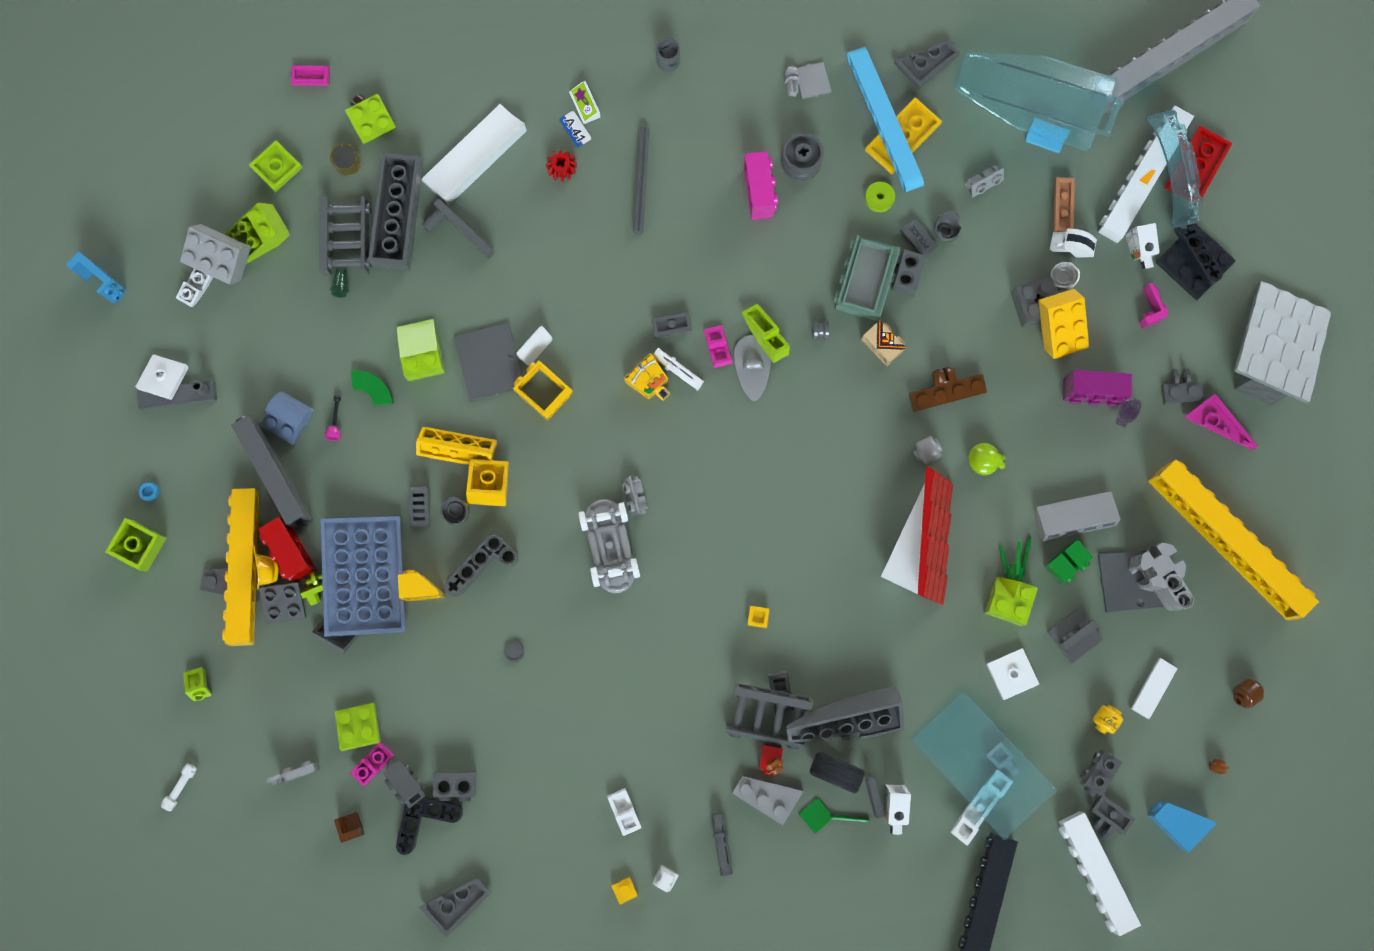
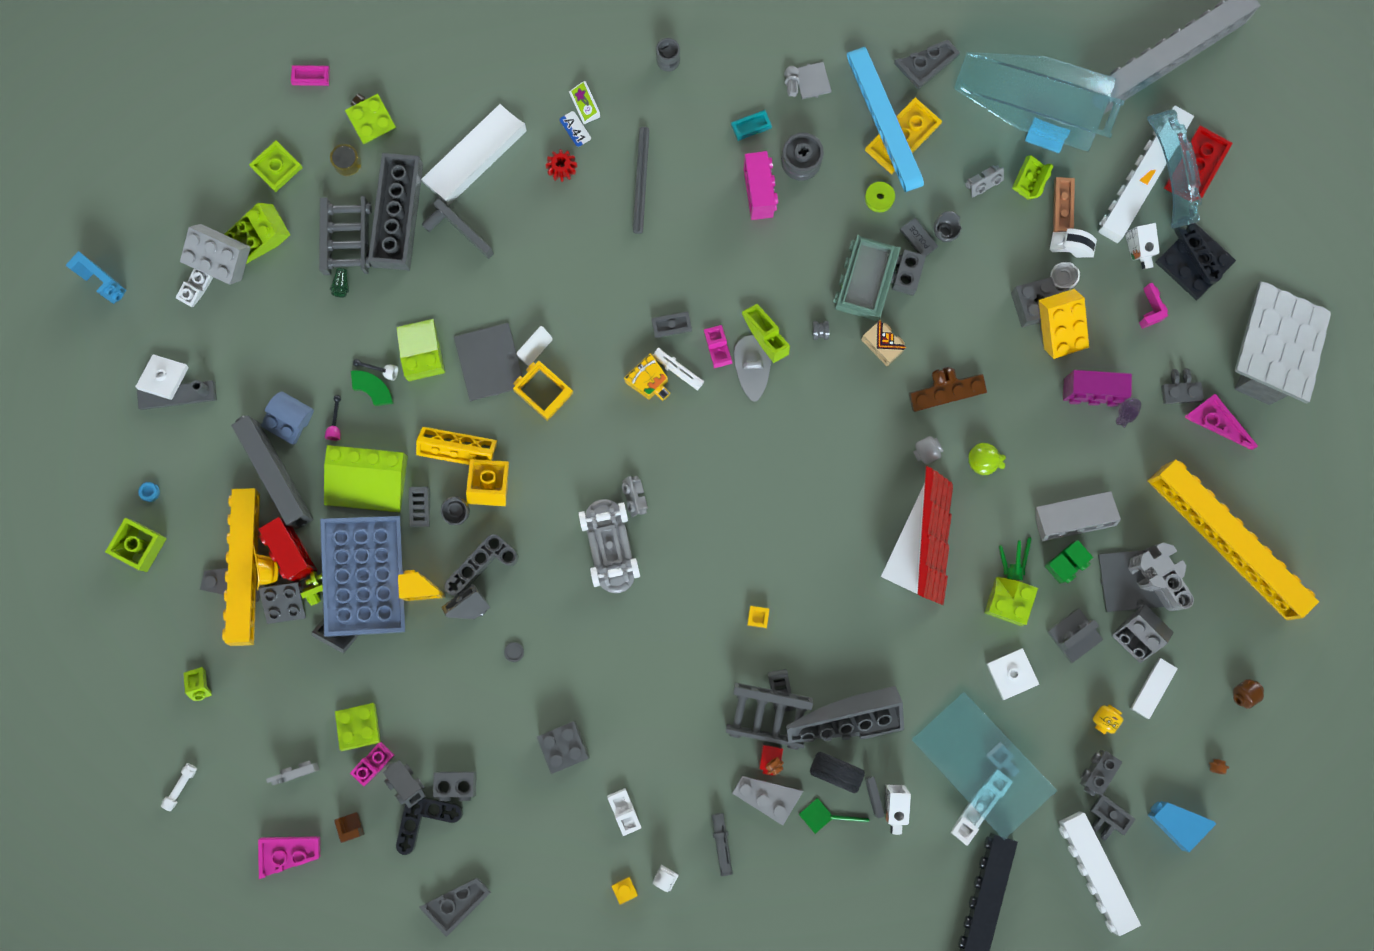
none -> dark pink wing [258,837,321,879]
none -> lime slope [324,445,408,513]
none -> hinge [353,359,398,381]
none -> dark grey slope [441,584,490,619]
none -> dark grey brick [537,721,590,774]
none -> teal tile [731,110,772,141]
none -> lime bracket [1012,155,1053,200]
none -> dark grey slope [1112,604,1174,663]

